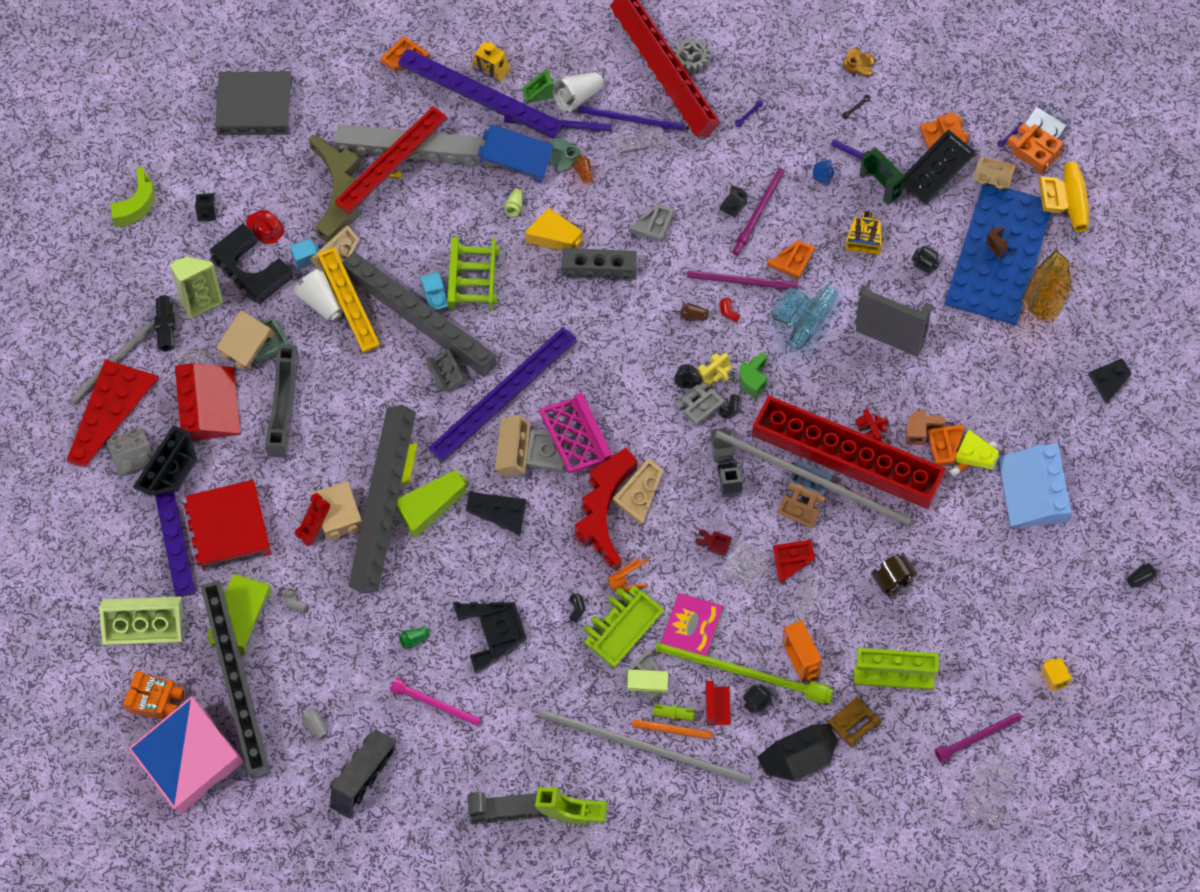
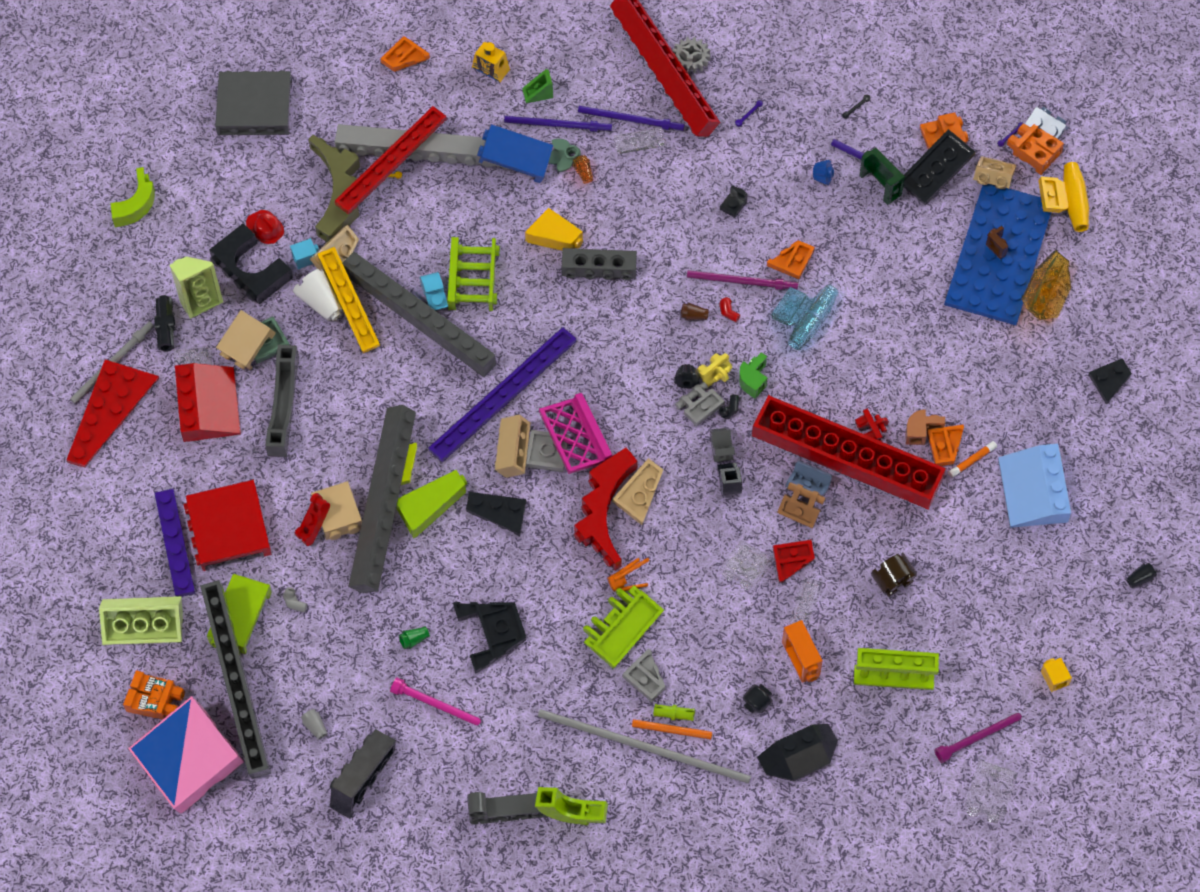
light grey bracket [106,428,153,476] -> none
black wedge [133,425,198,496] -> none
black bracket [195,193,216,221] -> none
dark purple plate [398,48,563,139] -> none
flat silver bracket [426,348,467,393] -> none
yellowish green cone [504,189,523,216] -> none
white cone [553,72,603,112] -> none
black arm [569,593,586,623] -> none
yellowish green tile [627,669,668,693] -> none
light grey wing [629,204,674,242] -> none
flag [655,593,834,705] -> none
dark red plate [695,529,732,557] -> none
red panel [705,681,731,726] -> none
light grey piece [715,430,912,526] -> none
magenta bar [732,168,785,256] -> none
pearl gold plate [827,697,882,748] -> none
pearl gold plate [843,48,875,76] -> none
torso [845,211,882,255] -> none
dark grey panel [854,280,932,357] -> none
black head [911,246,941,273] -> none
neon yellow wing [956,430,999,470] -> none

